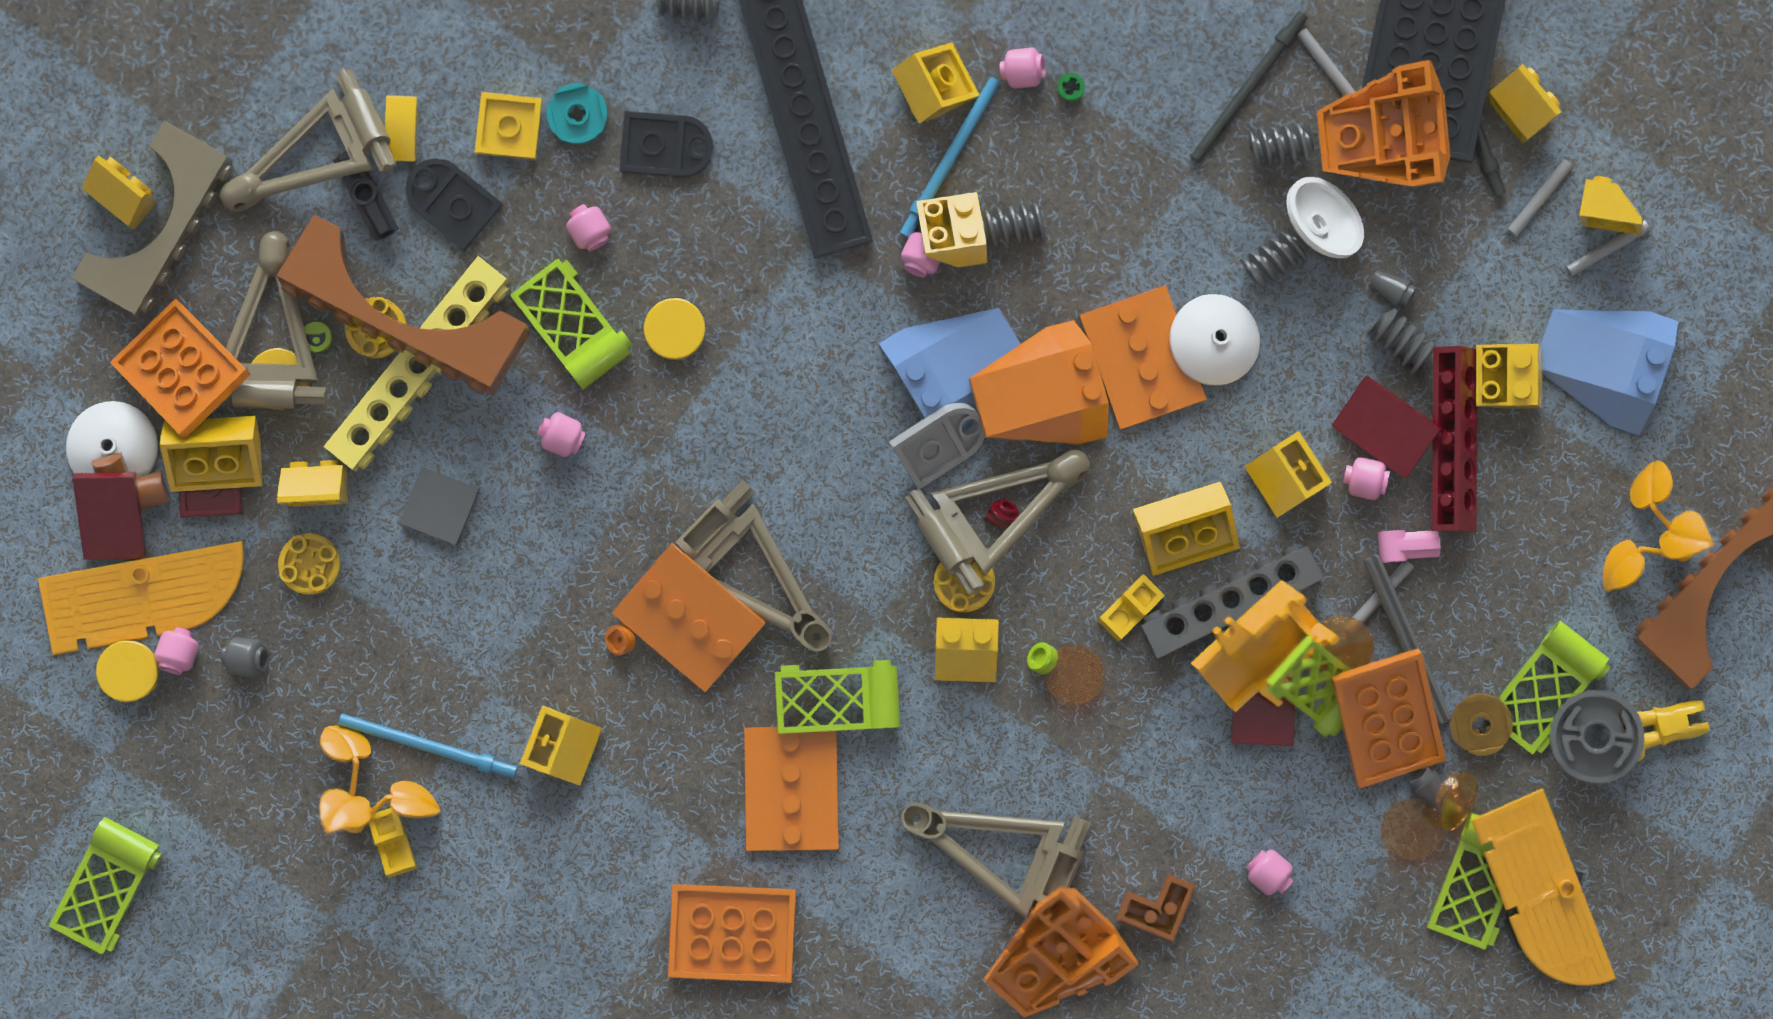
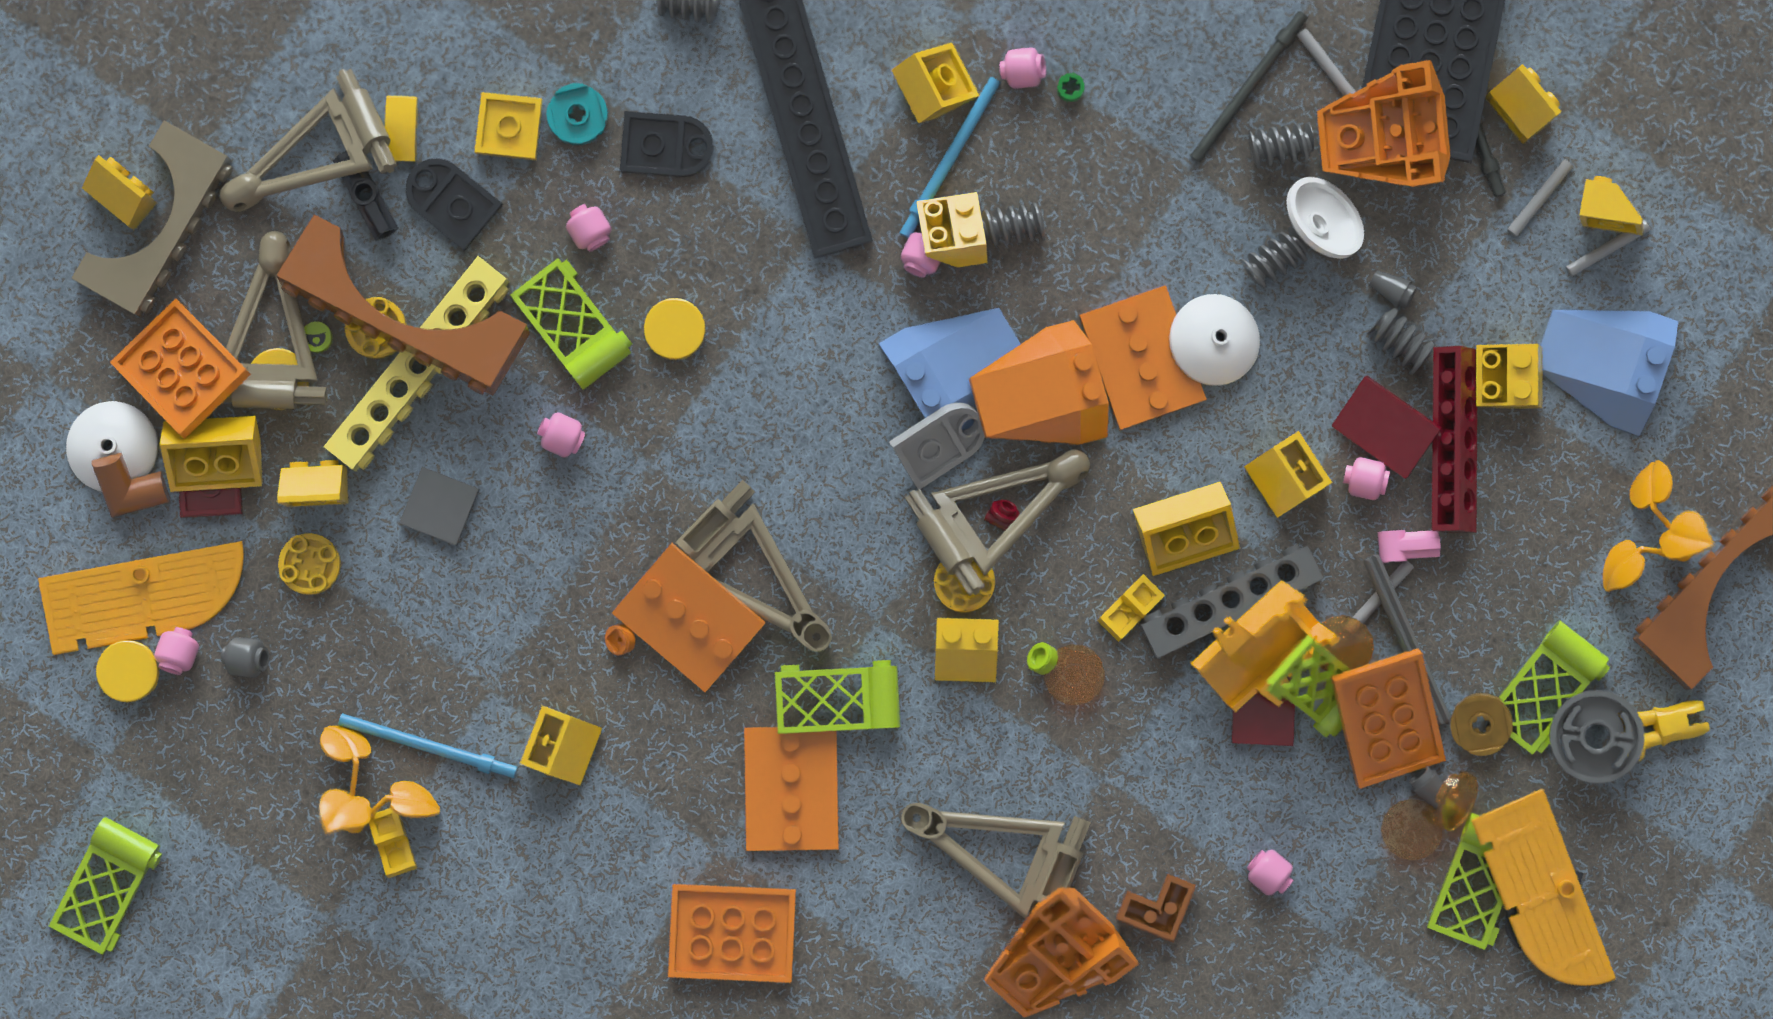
dark red tile [72,472,147,560] -> none

